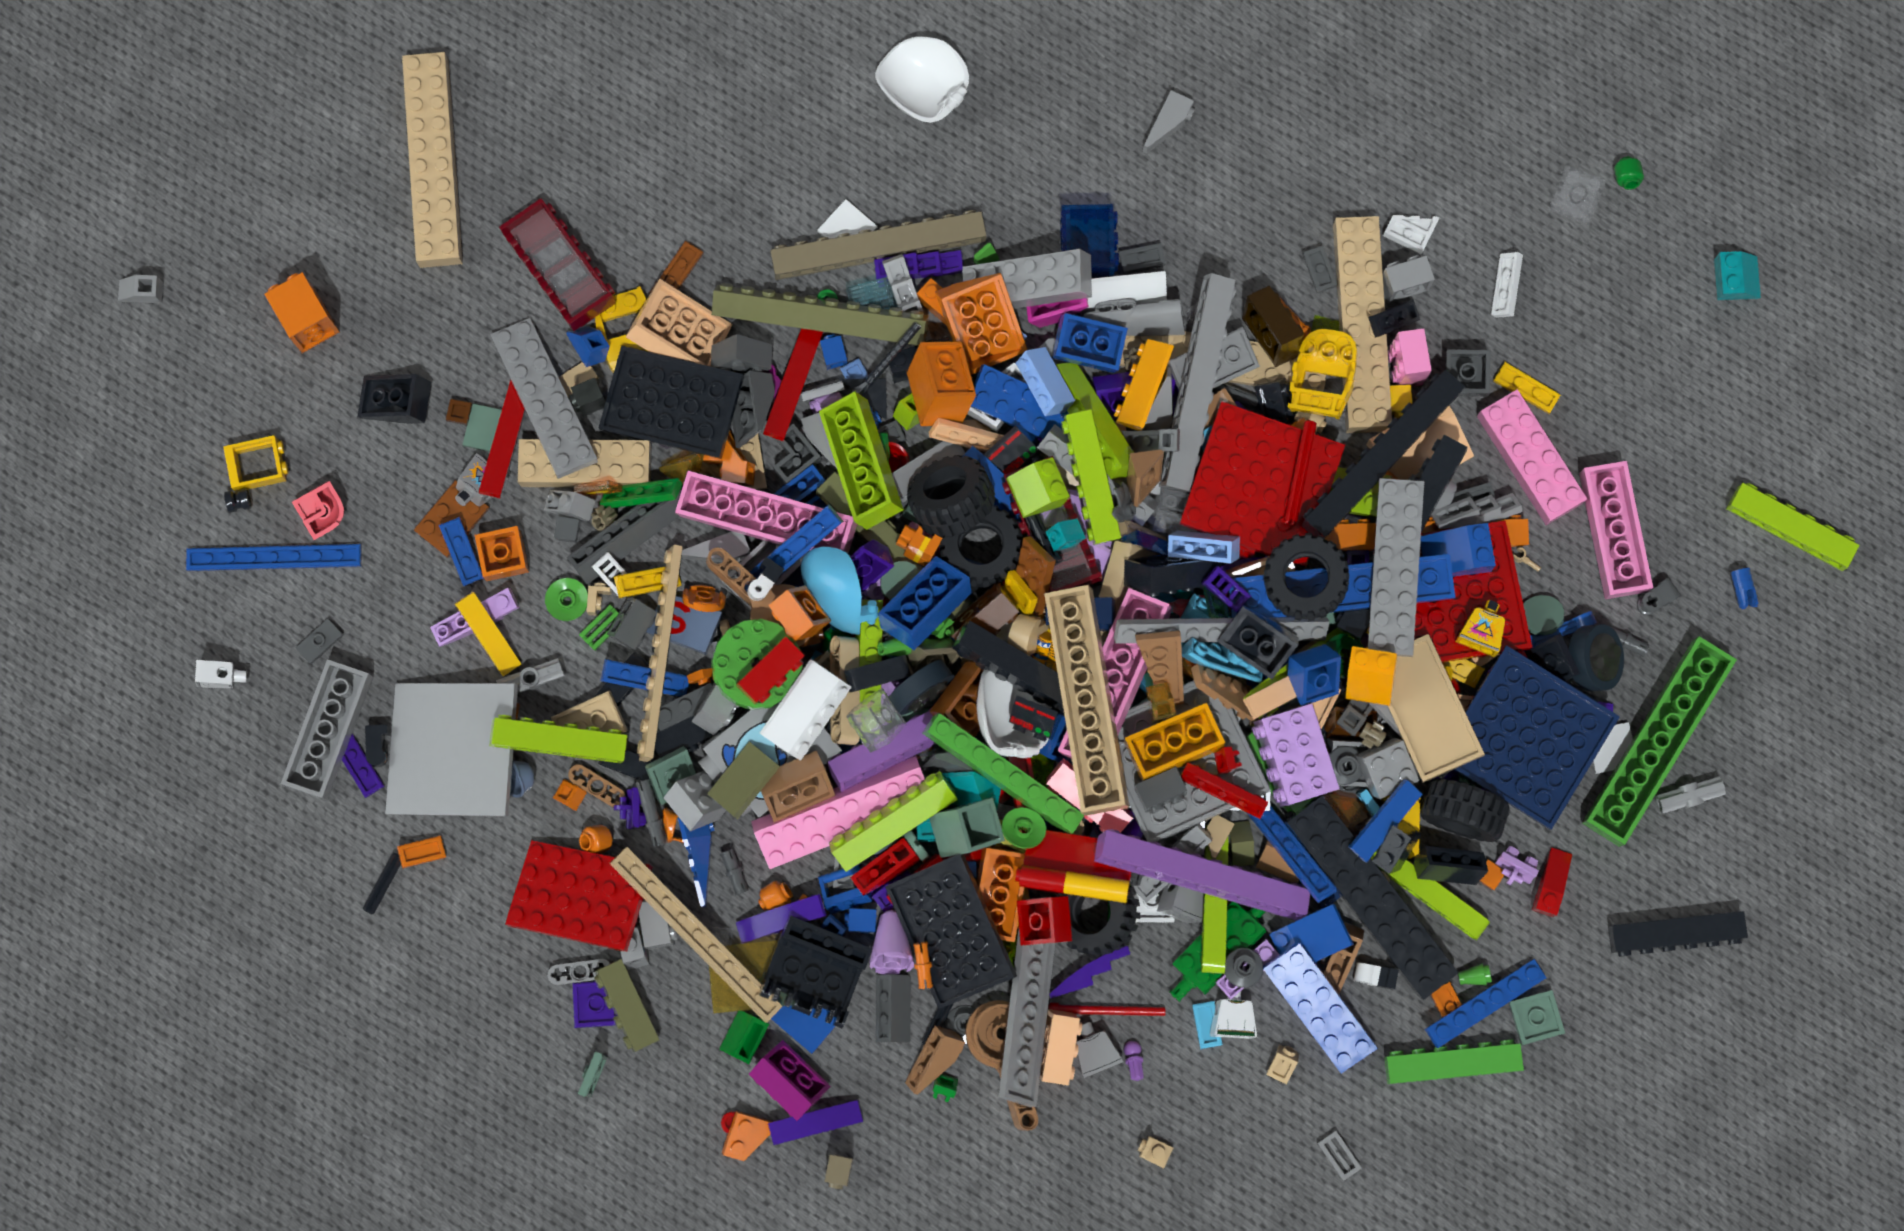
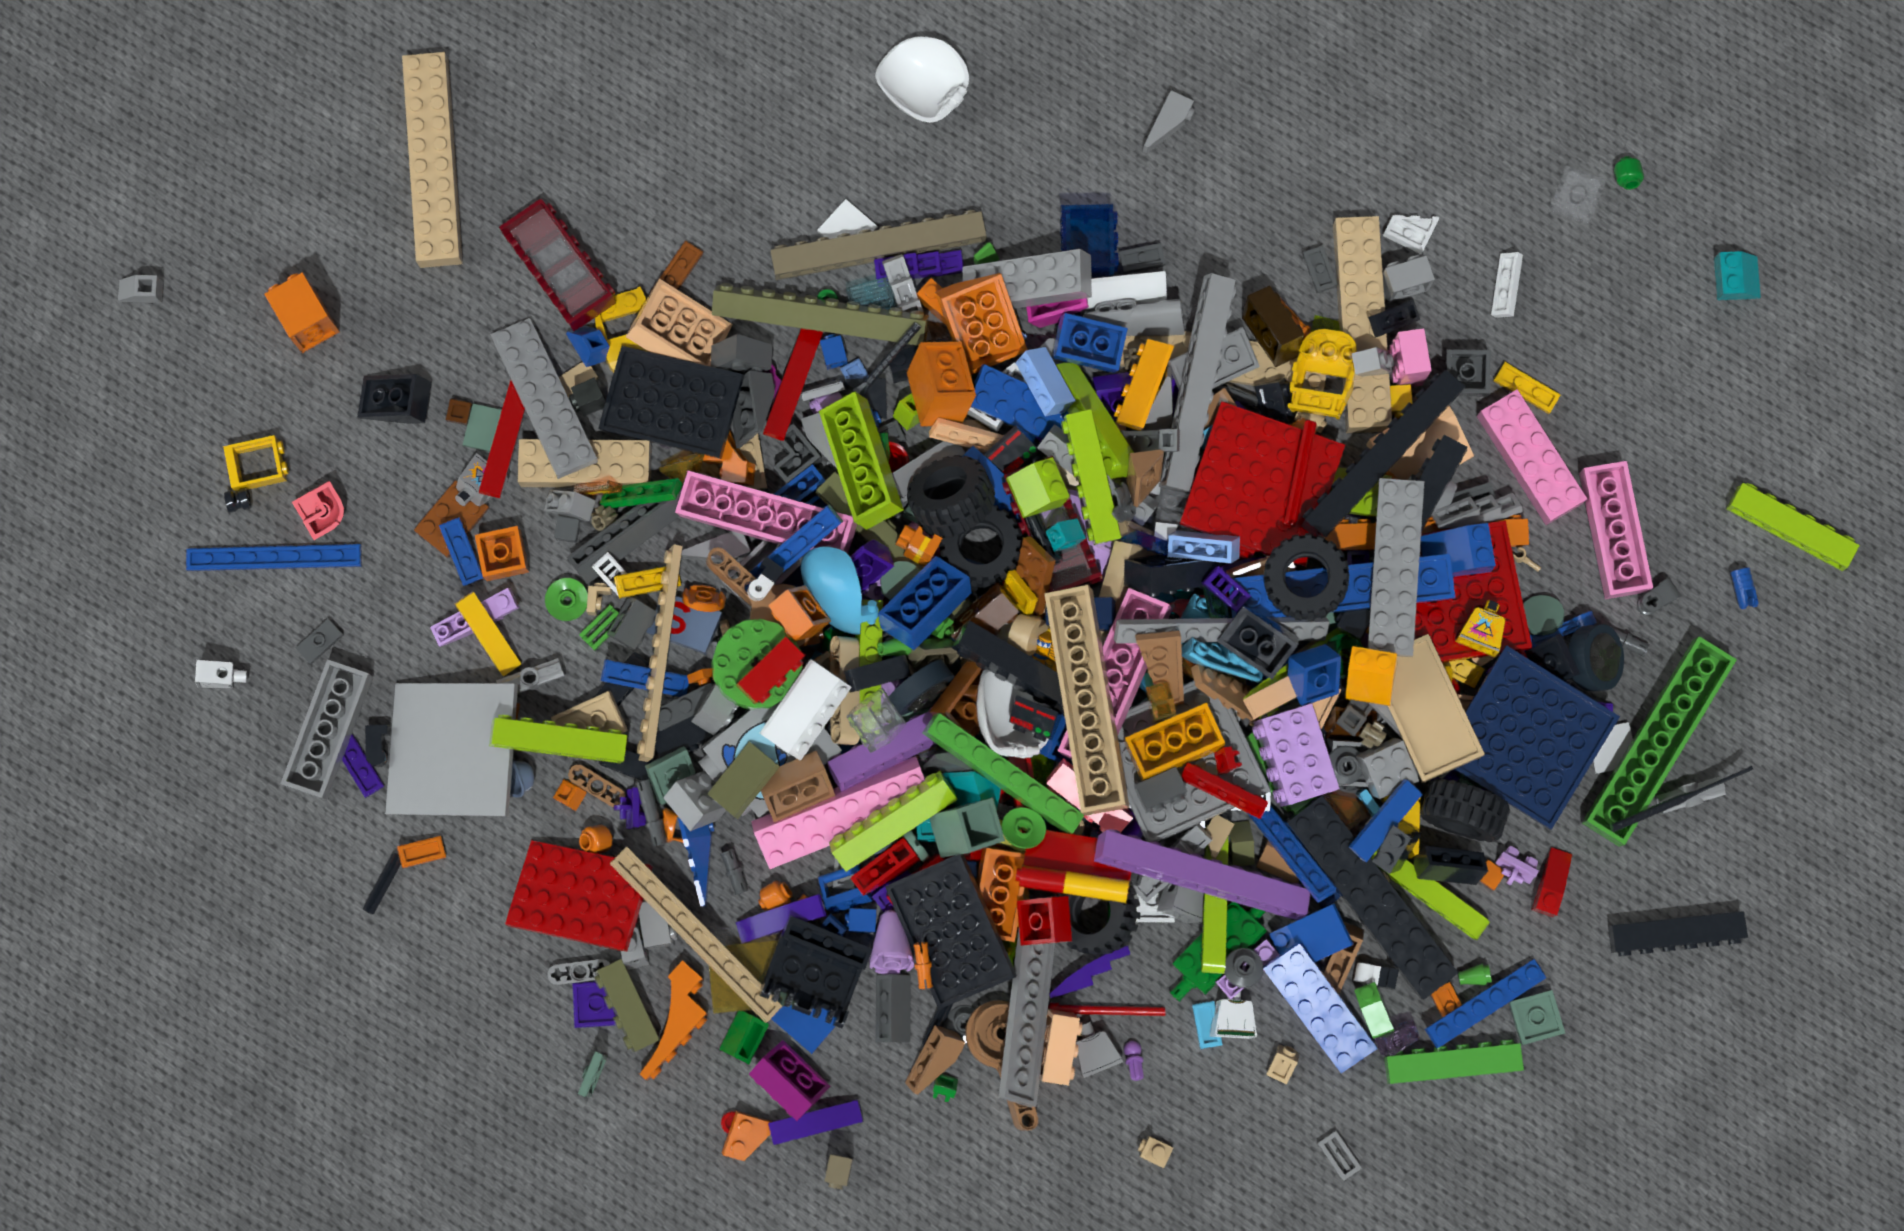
none -> orange arch [640,960,708,1080]
none -> white tile [1153,522,1178,545]
none -> light grey slope [1352,347,1394,377]
none -> slope [1354,982,1394,1039]
none -> clear purple leg [1375,1020,1420,1056]
none -> black piece [1610,766,1753,832]

